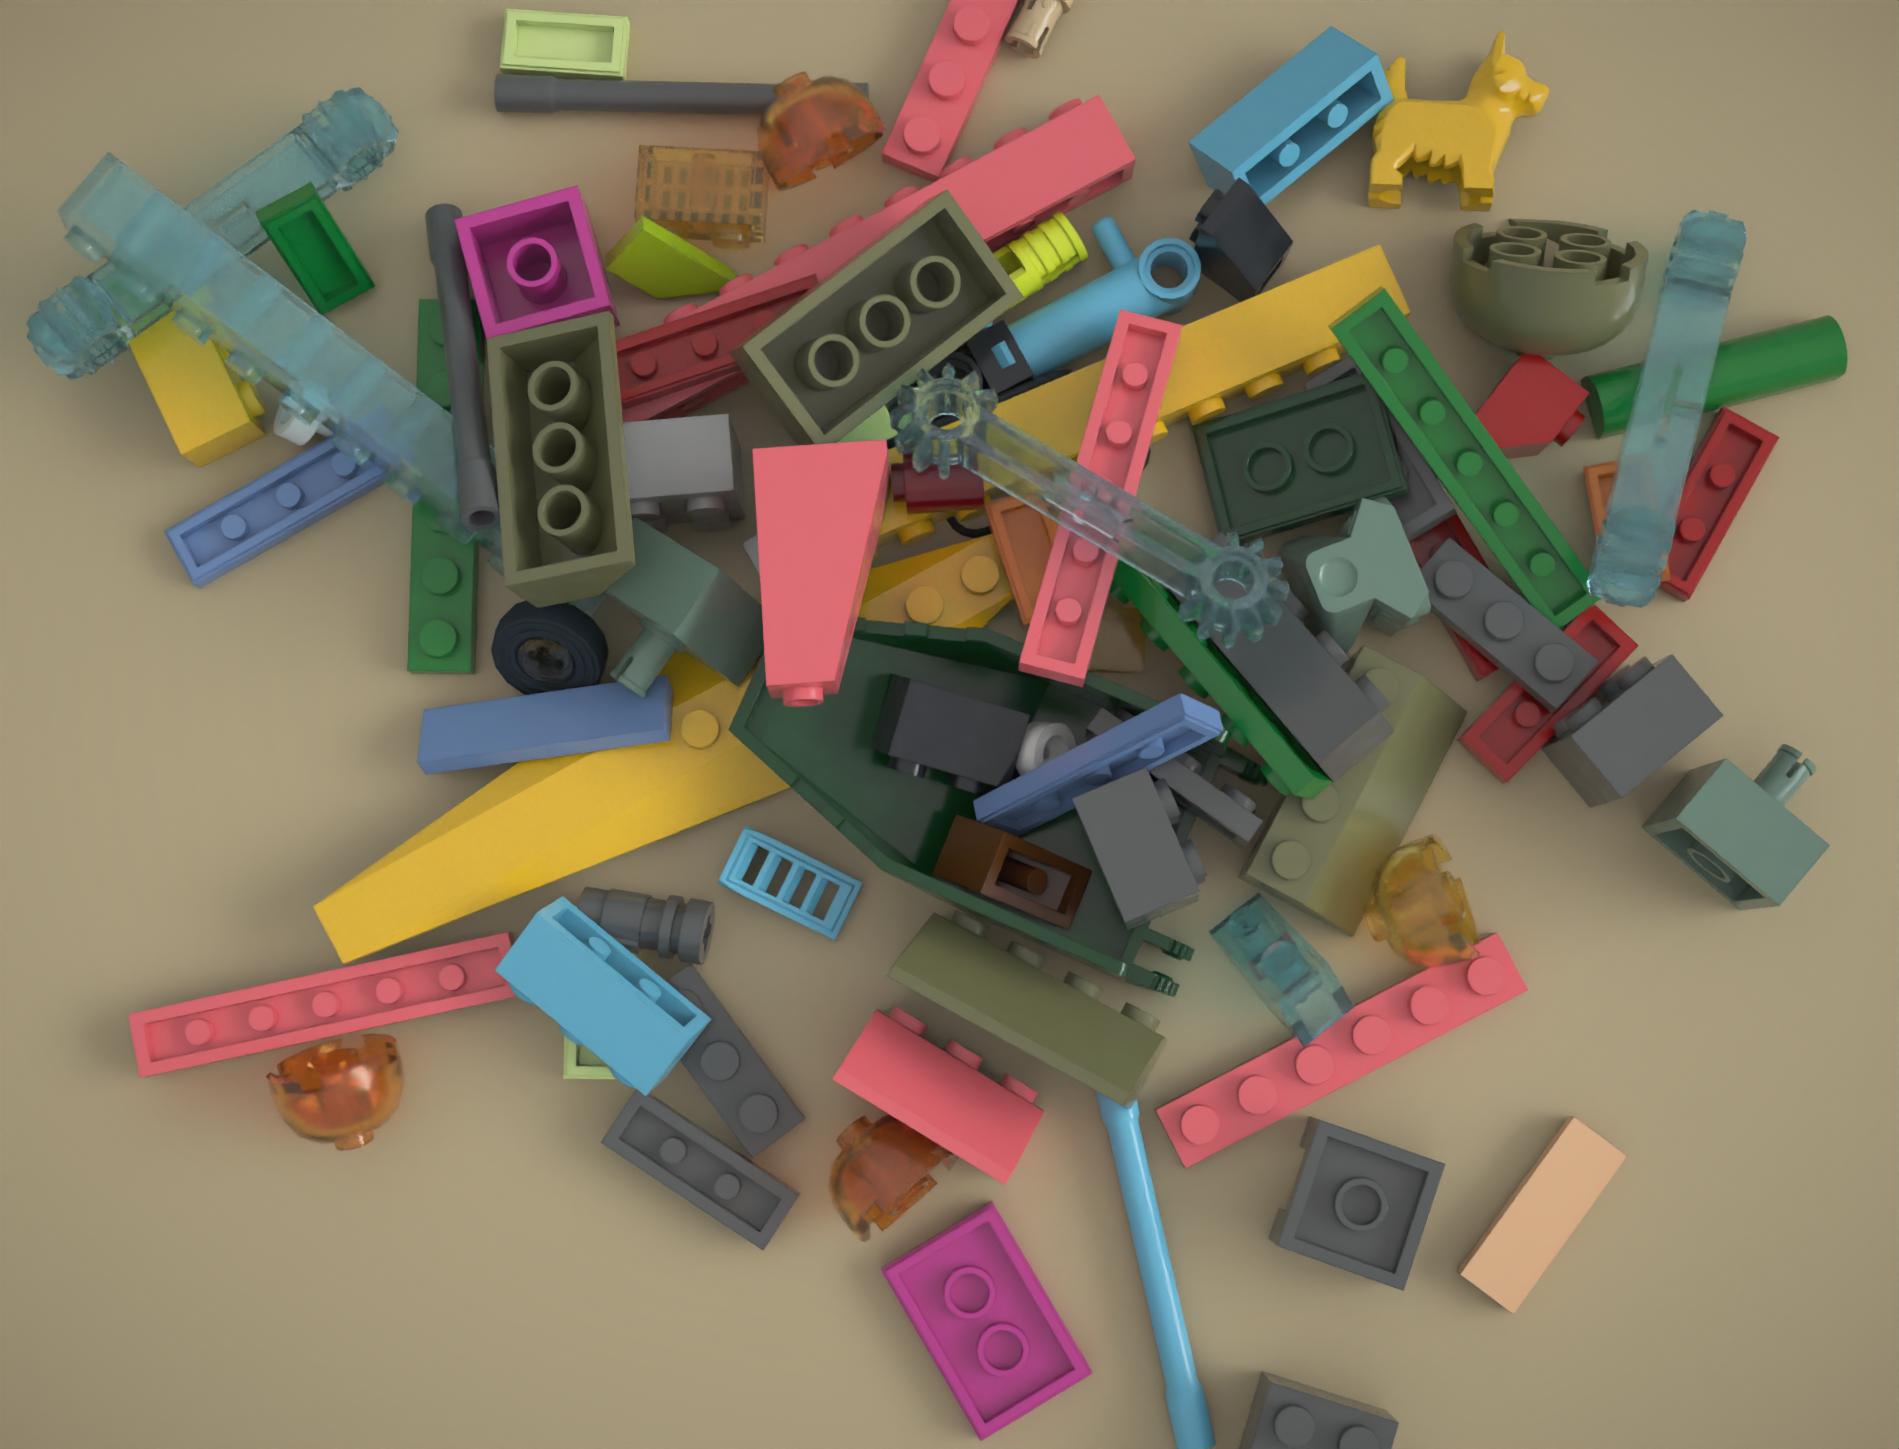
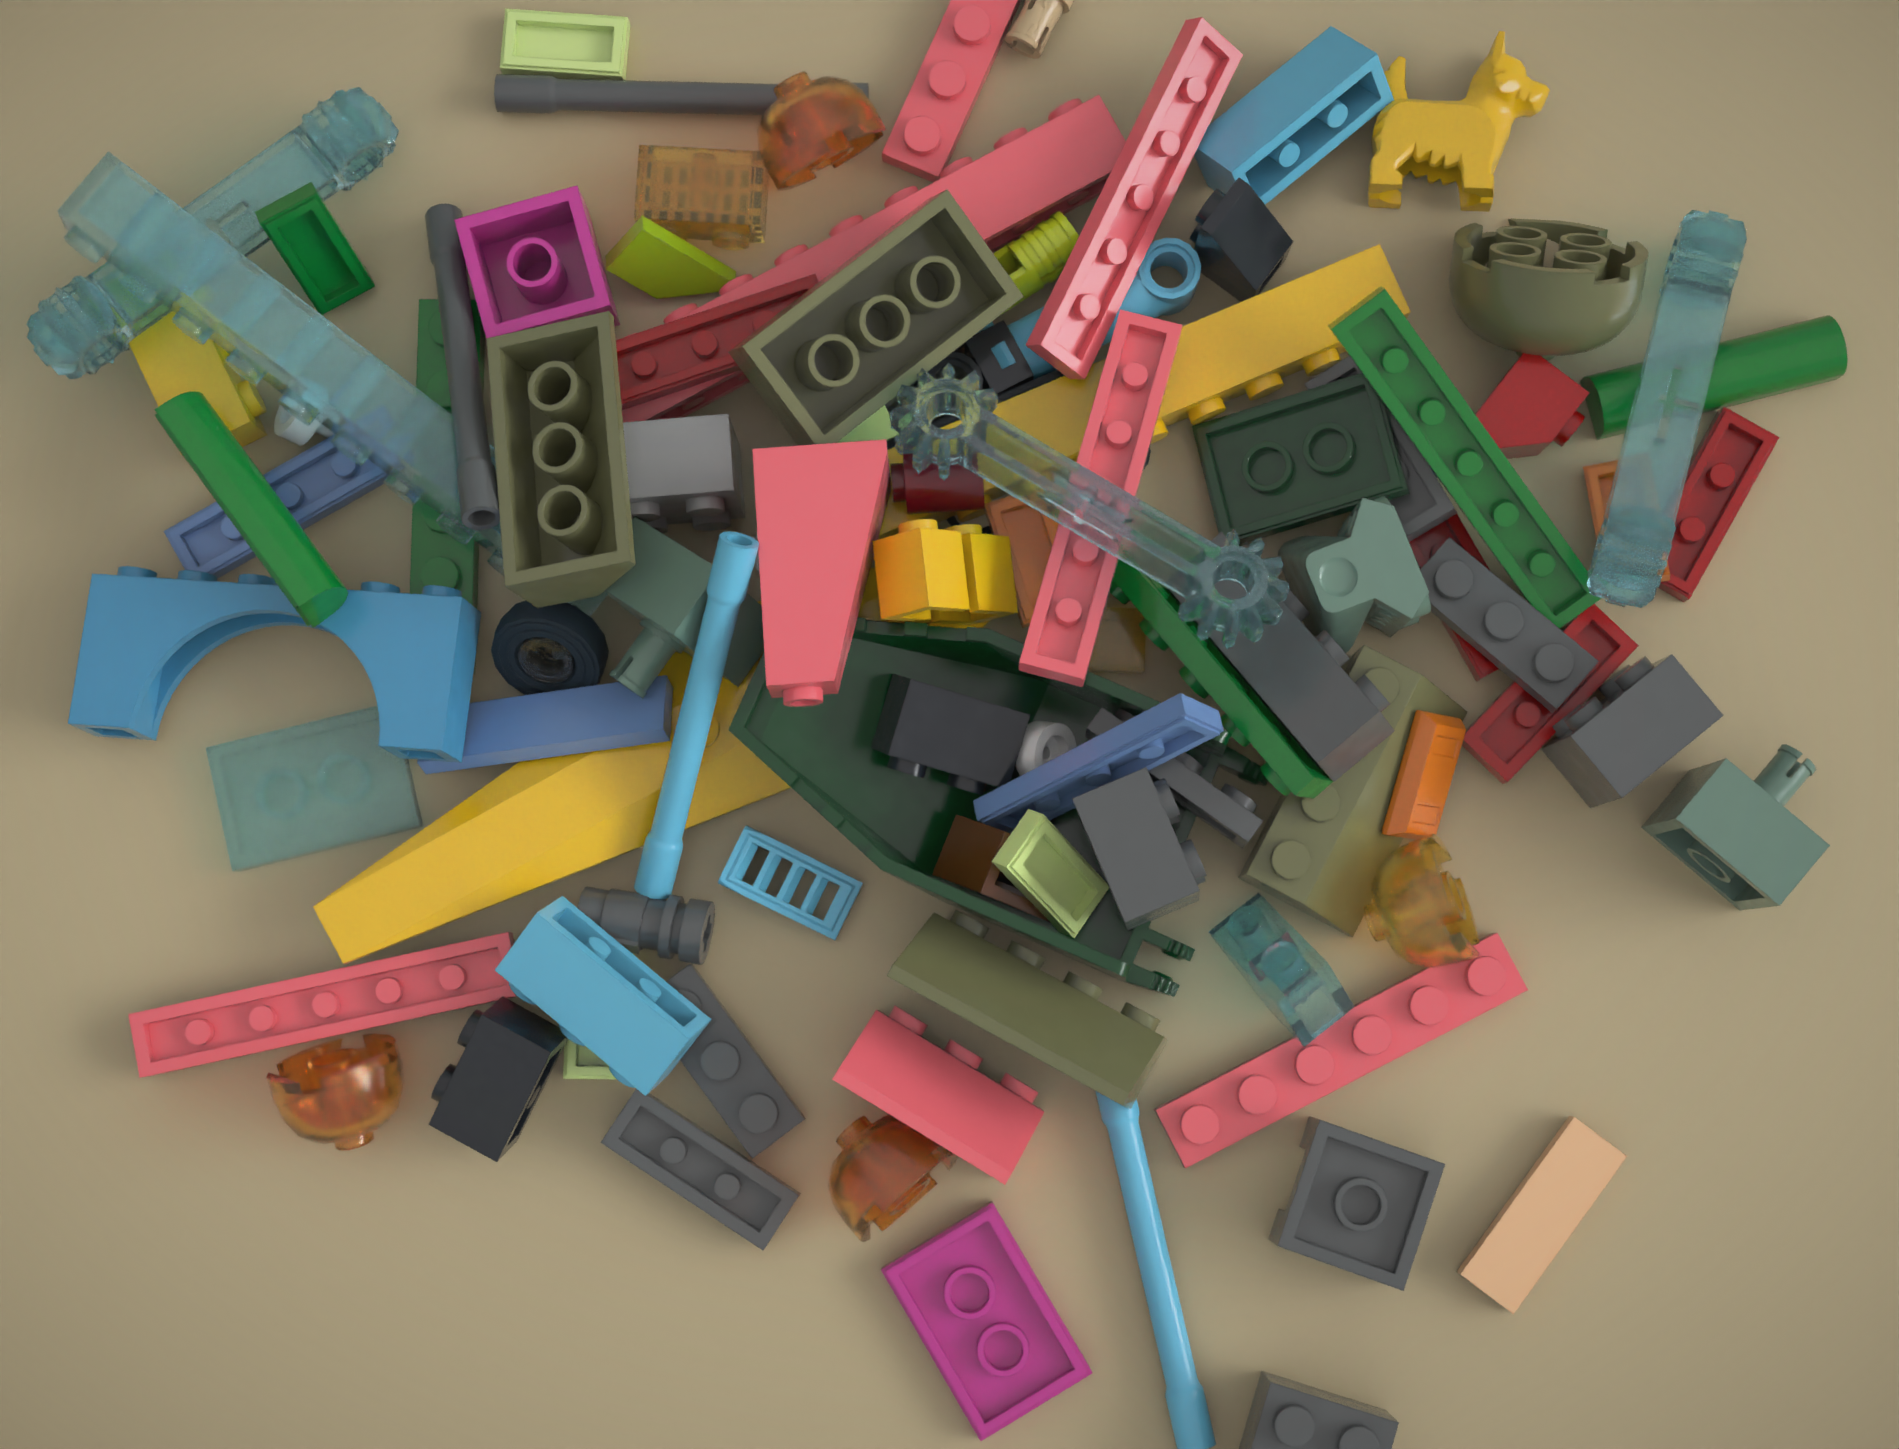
none -> dark azure arch [68,566,481,763]
none -> green brick [154,391,348,628]
none -> clear light blue tile [206,706,424,872]
none -> black brick [428,997,568,1162]
none -> medium azure piece [634,531,759,900]
none -> yellow piece [872,519,1018,625]
none -> yellowish green tile [991,809,1109,938]
none -> coral plate [1026,17,1243,379]
none -> orange tile [1382,710,1466,841]

